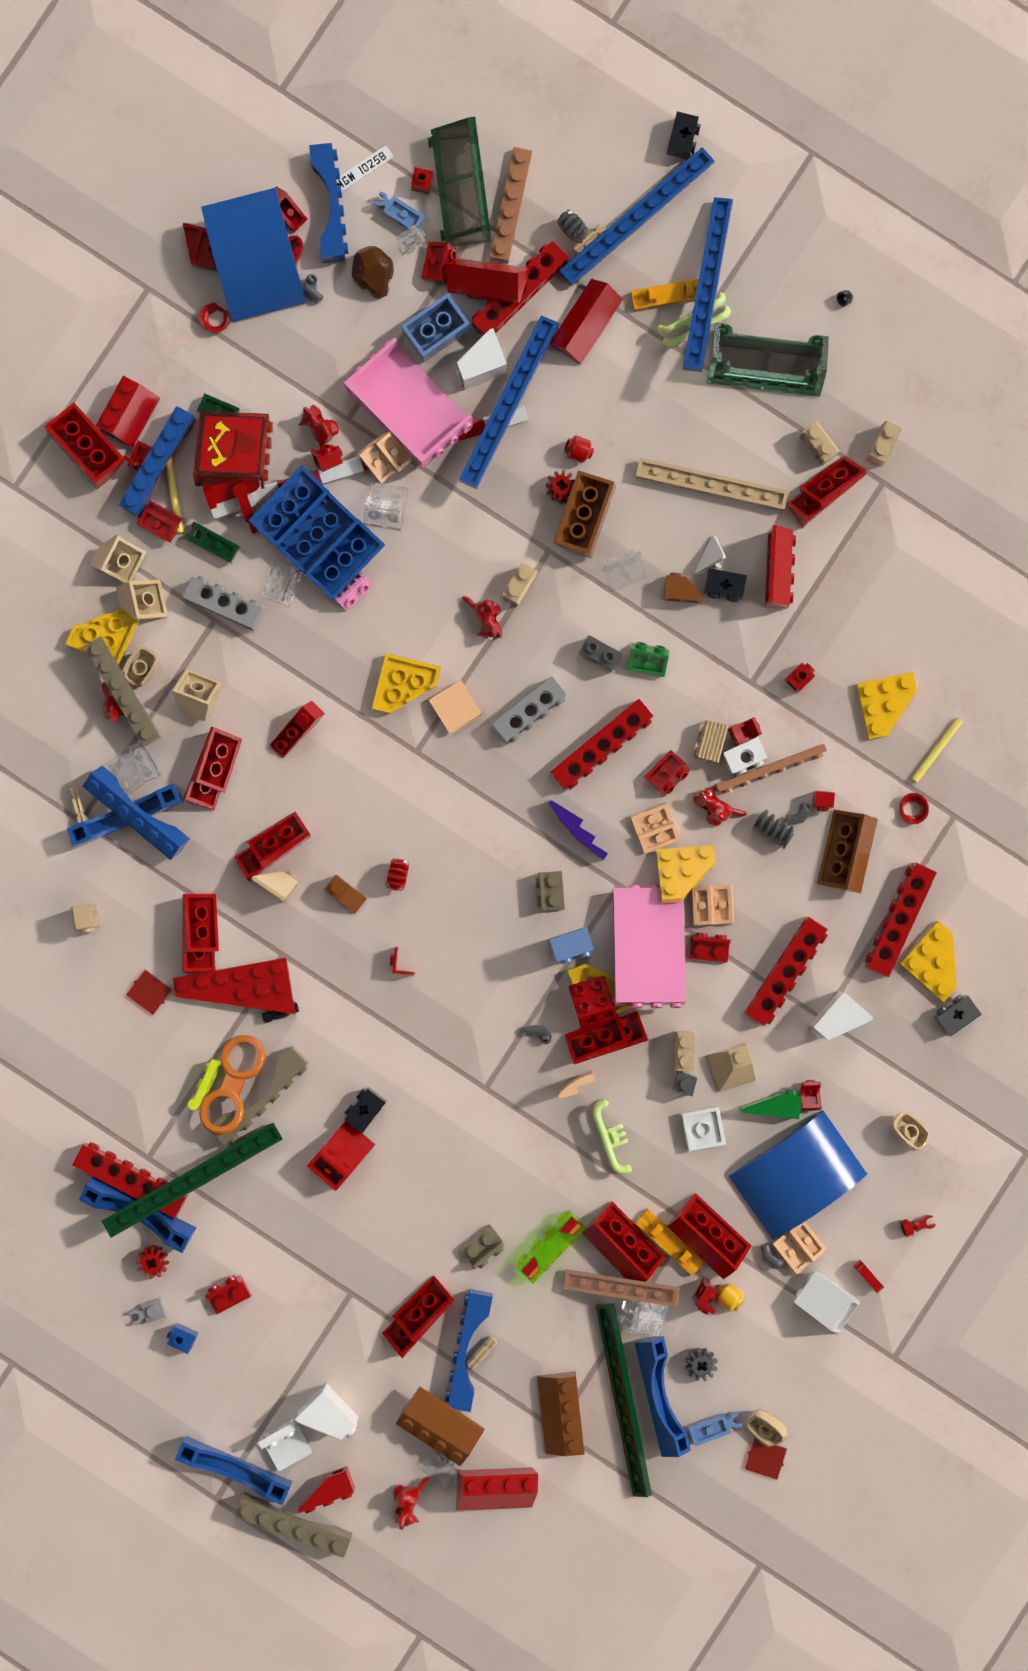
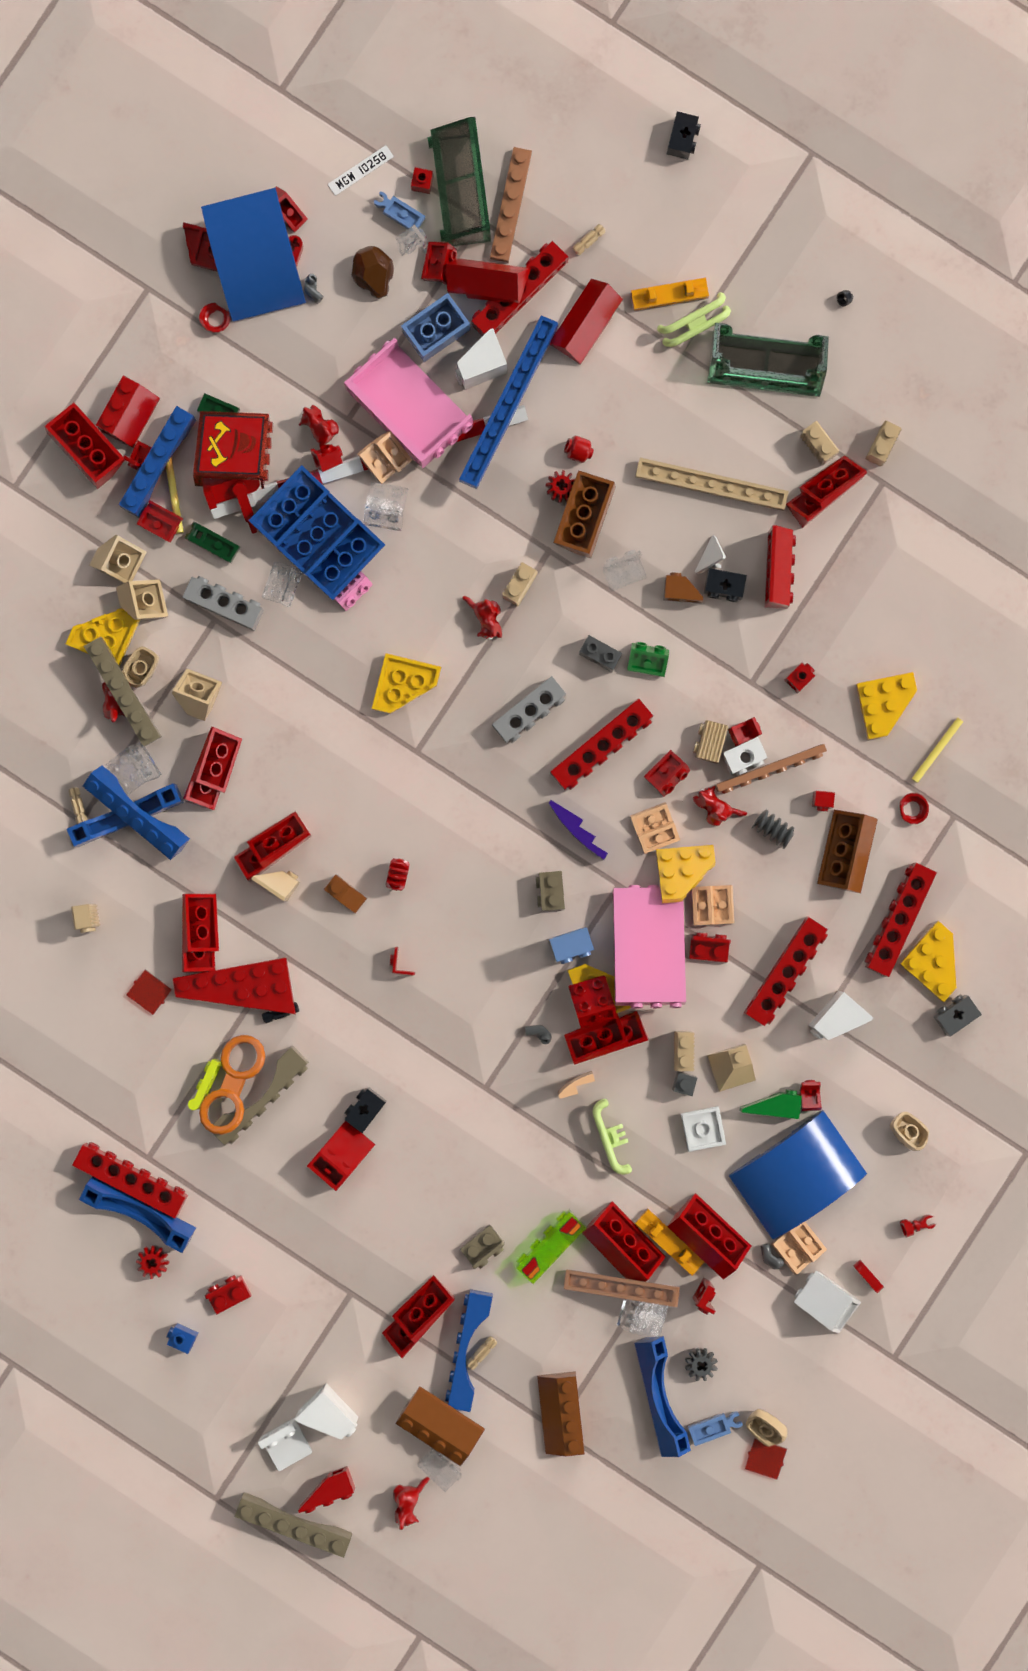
dark green plate [101,1122,283,1238] -> none
light grey plate [129,1297,167,1325] -> none
blue arch [175,1436,292,1506] -> none
red slope [270,701,325,758] -> none
blue arch [309,143,349,263] -> none
light nougat slope [429,680,483,734] -> none
red slope [456,1467,538,1511] -> none
dark grey gear [557,209,588,243] -> none
blue plate [559,147,715,286] -> none
dark green plate [595,1303,652,1497] -> none
blue plate [683,197,733,372] -> none
yellow head [715,1283,745,1312] -> none
dark grey arm [785,803,811,825] -> none

